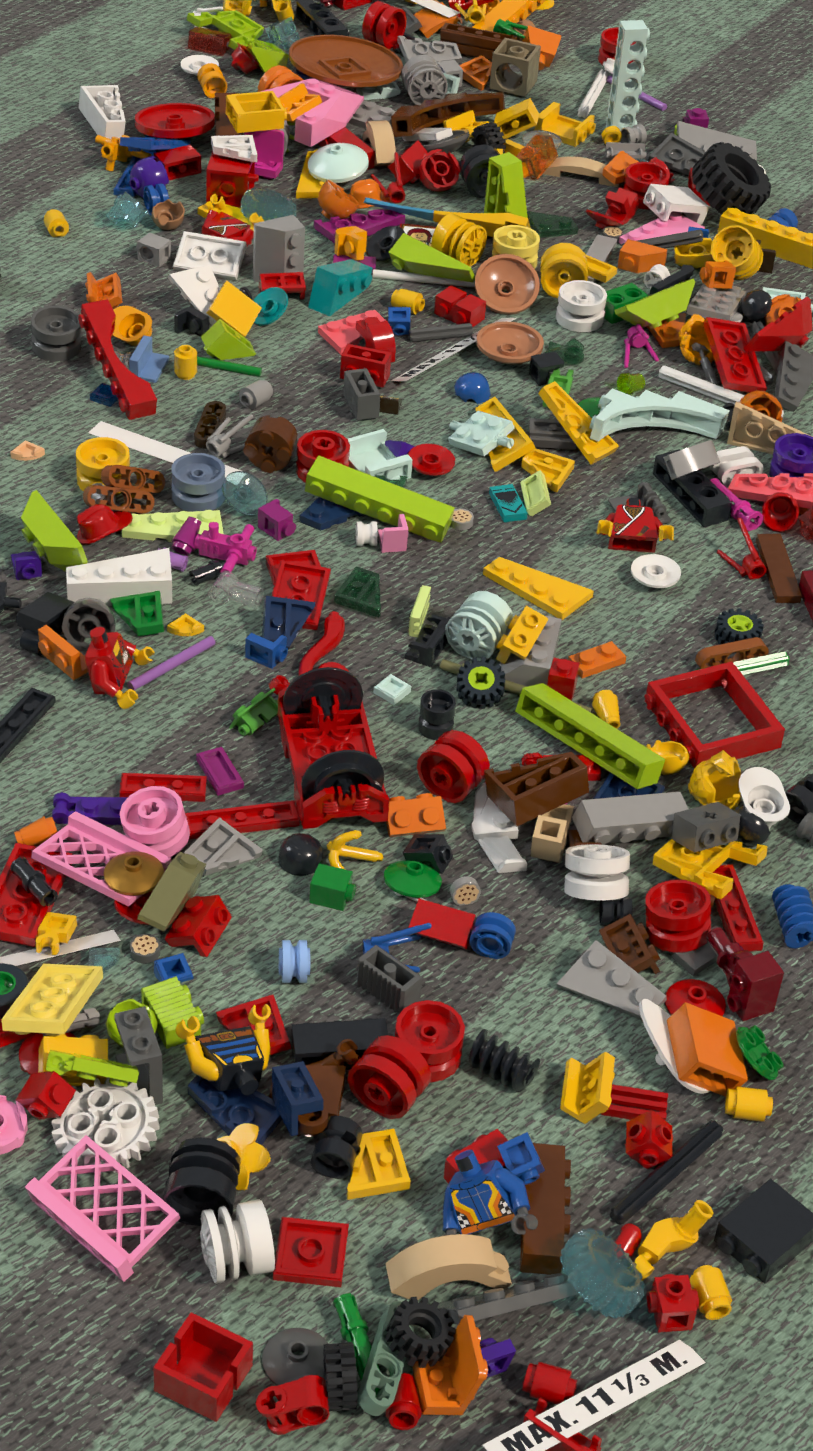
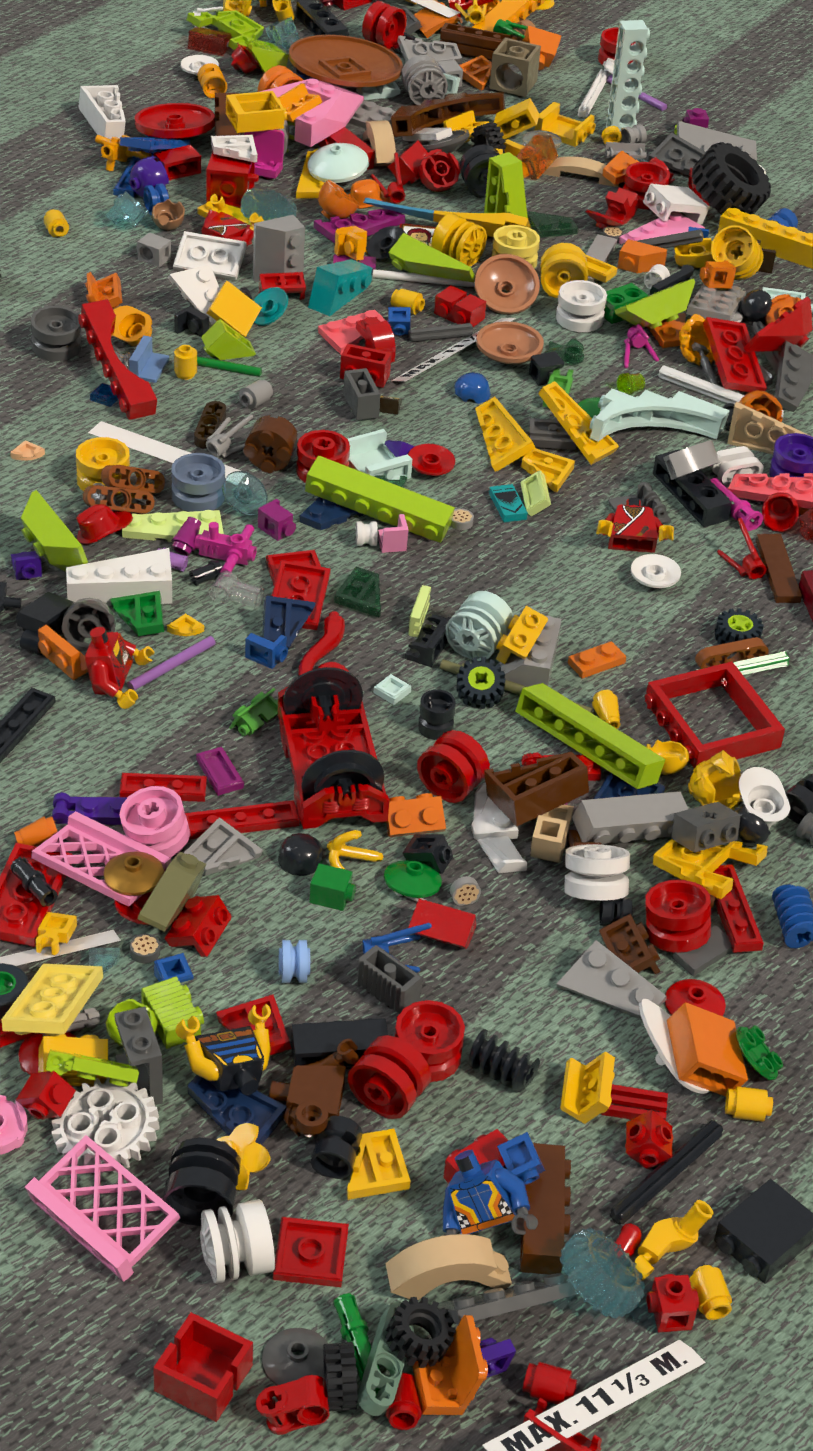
red tile [269,675,290,695] -> none
dark blue panel [272,1061,323,1136] -> none
light aqua plate [448,411,515,457] -> none
blue wheel [469,912,516,959] -> none
yellow wing [483,557,594,620] -> none
red brick [547,658,580,701] -> none
dark red brick [707,927,784,1022] -> none

